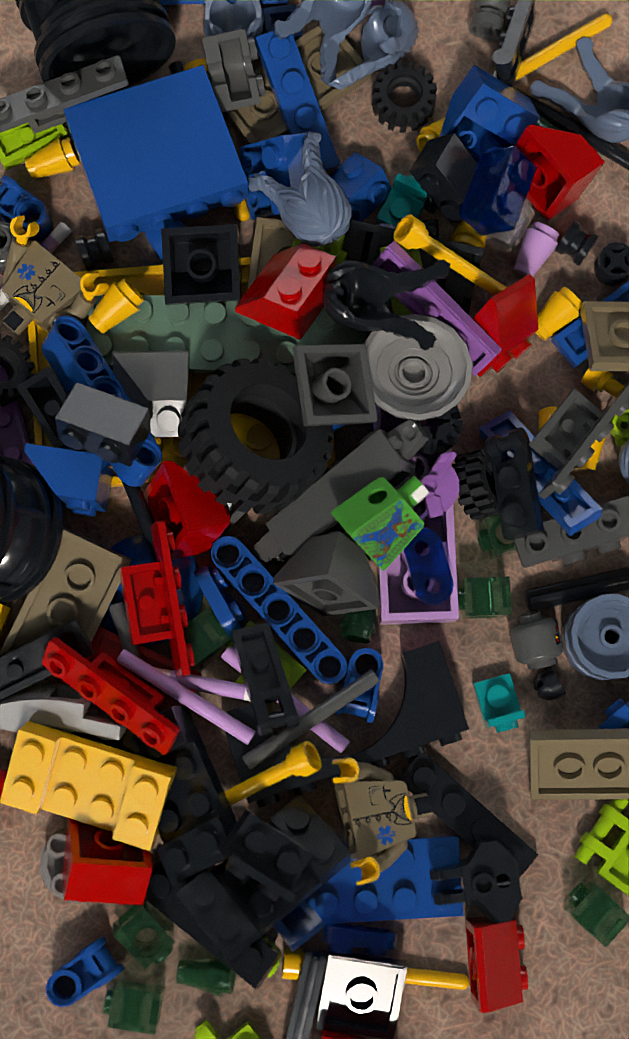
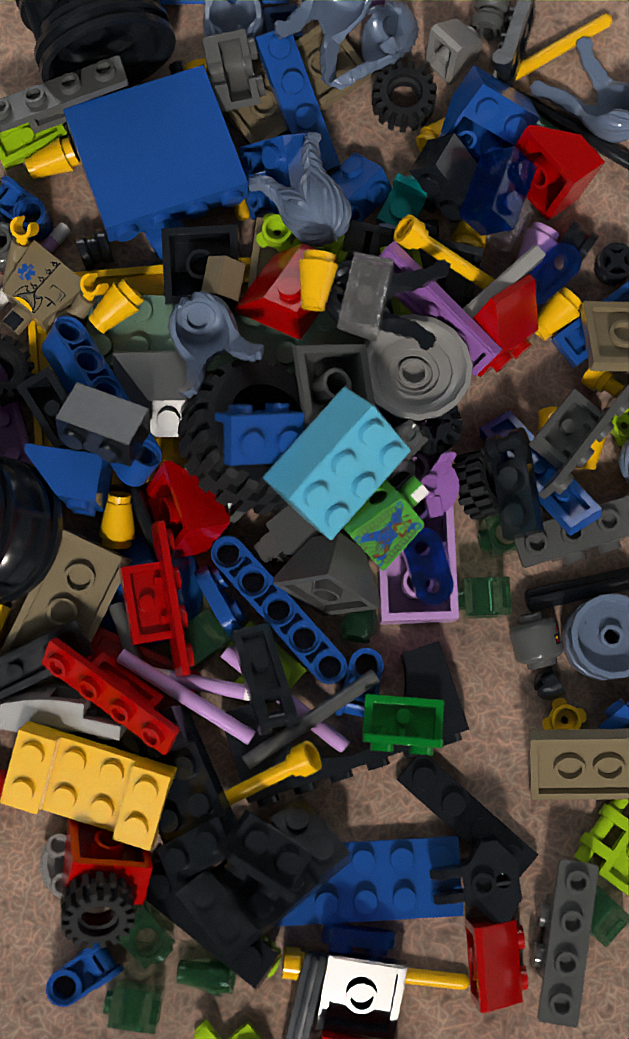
dark blue plate [274,899,325,951] -> none
dark tan torso [332,758,432,885] -> none
teal bracket [472,673,526,733] -> none
none -> black tyre [60,871,136,949]
none -> yellow cone [98,491,136,549]
none -> sand blue hair [167,291,264,398]
none -> dark tan slope [201,256,246,302]
none -> blue bracket [215,403,305,466]
none -> lime plate [256,213,293,252]
none -> medium azure brick [263,387,411,540]
none -> yellow cone [299,250,338,311]
none -> clear slope [337,252,394,341]
none -> green bracket [362,694,444,755]
none -> light grey slope [425,18,483,86]
none -> light grey tile [463,245,546,319]
none -> clear blue plate [526,243,581,305]
none -> dark grey bracket [531,859,599,1028]
none -> yellow plate [542,698,587,730]

